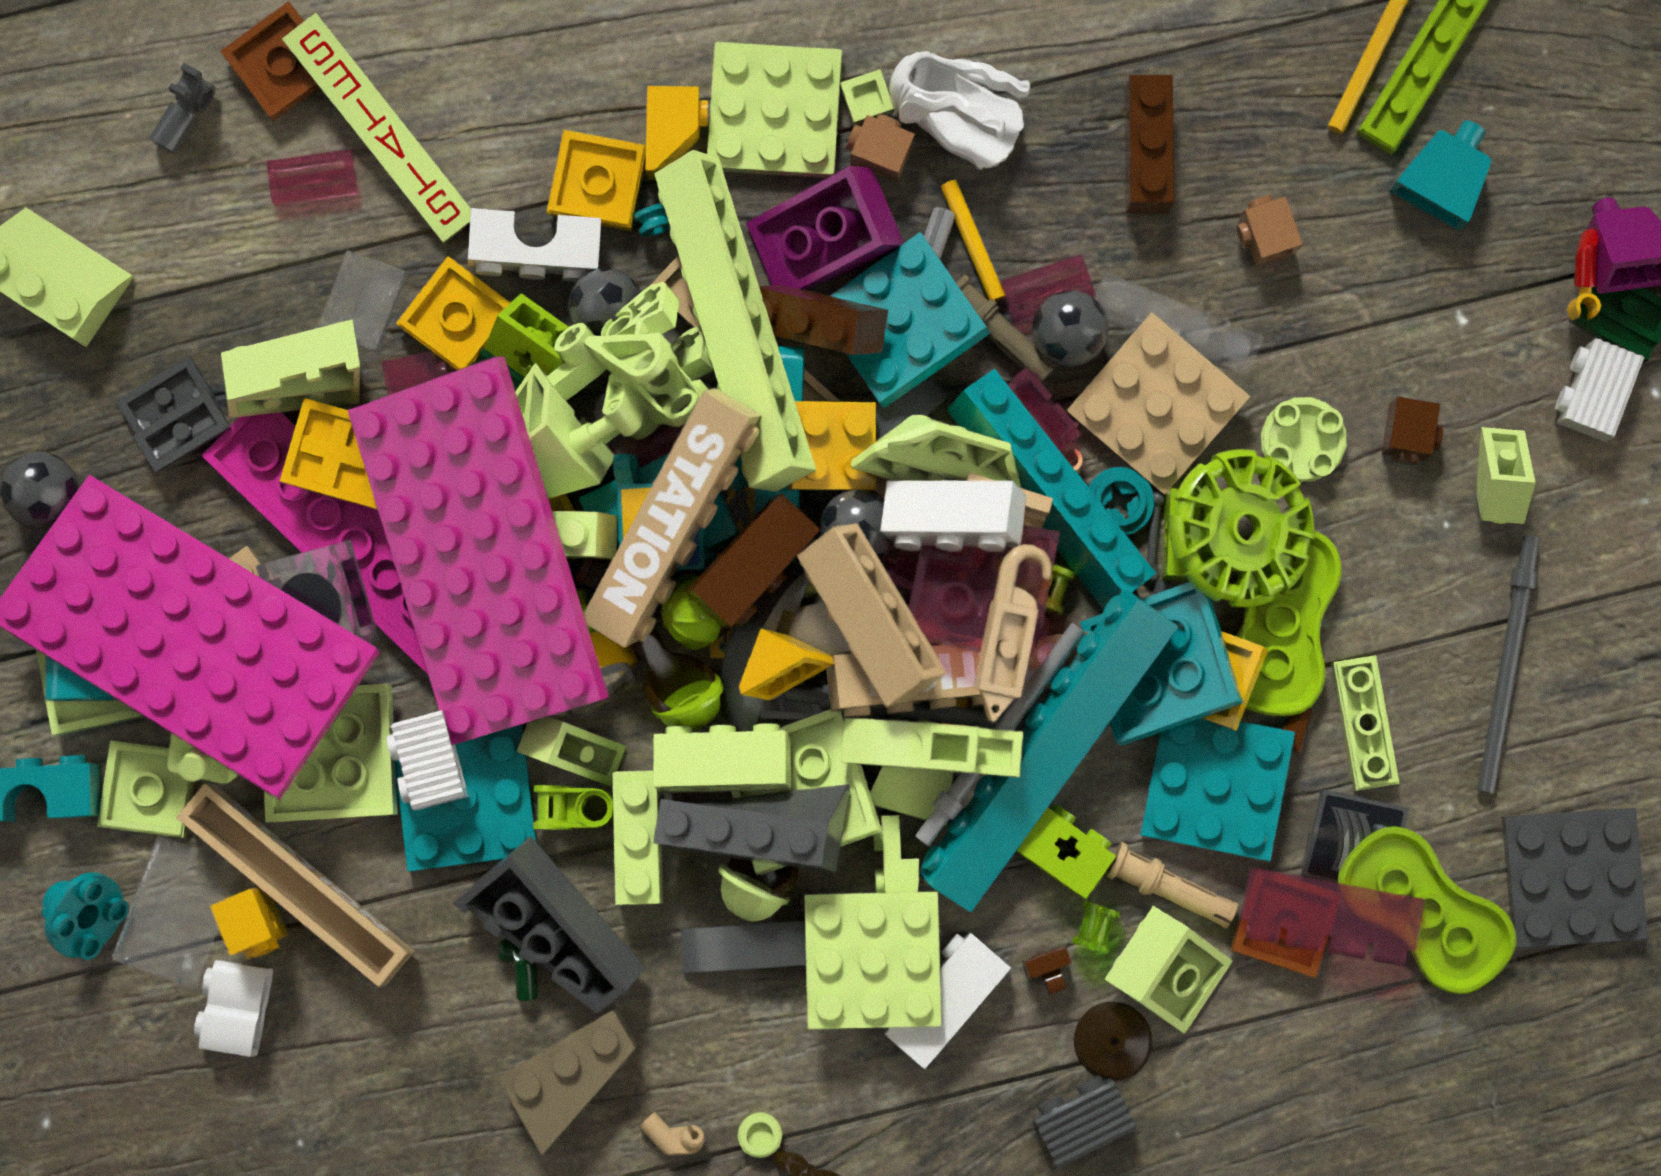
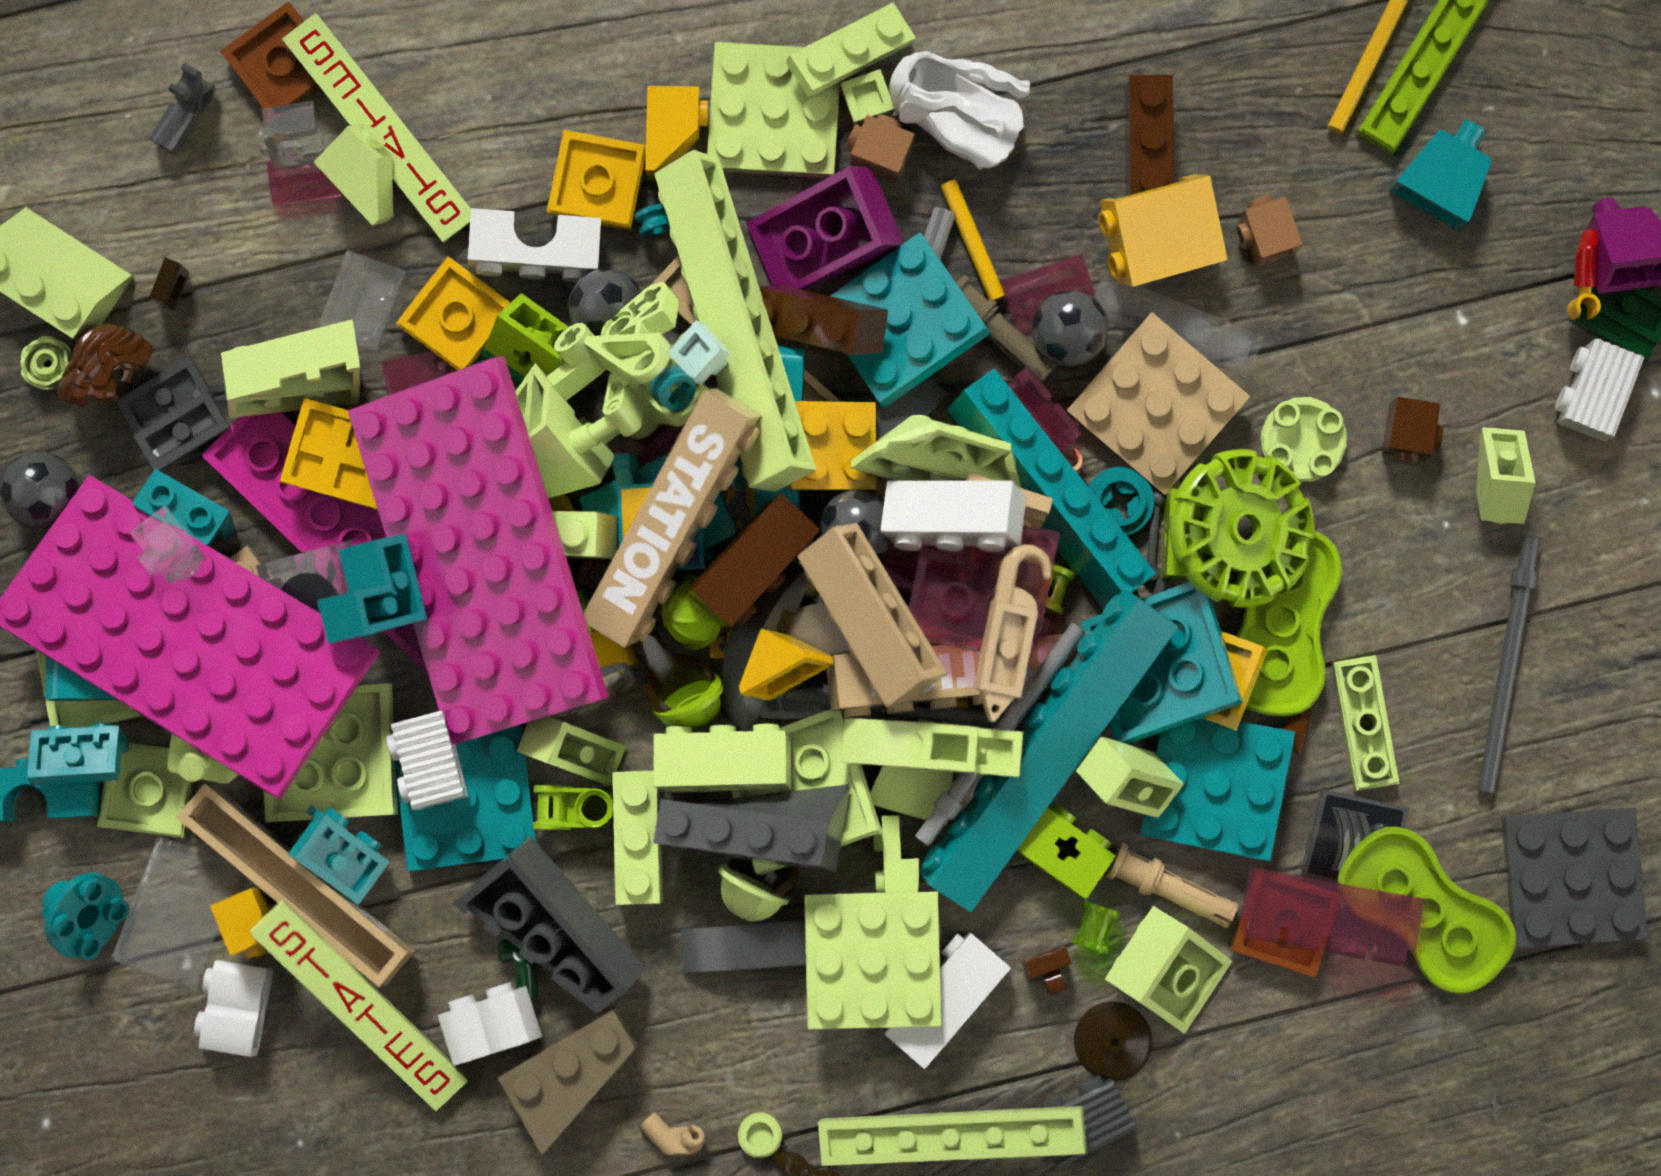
none -> yellowish green plate [21,336,73,390]
none -> teal bracket [27,722,129,786]
none -> reddish brown hair [57,324,153,407]
none -> clear brick [129,505,206,585]
none -> teal bracket [133,469,235,546]
none -> dark brown tile [149,257,189,310]
none -> yellowish green tile [250,899,468,1111]
none -> clear brick [256,101,324,169]
none -> teal bracket [288,805,390,905]
none -> yellowish green slope [314,123,393,226]
none -> teal brick [317,533,427,644]
none -> white brick [438,982,542,1066]
none -> teal bush [650,365,696,411]
none -> light aqua tile [669,320,730,385]
none -> yellowish green plate [786,3,916,98]
none -> yellowish green plate [818,1106,1087,1166]
none -> yellowish green brick [1076,737,1184,818]
none -> yellow panel [1098,174,1228,287]

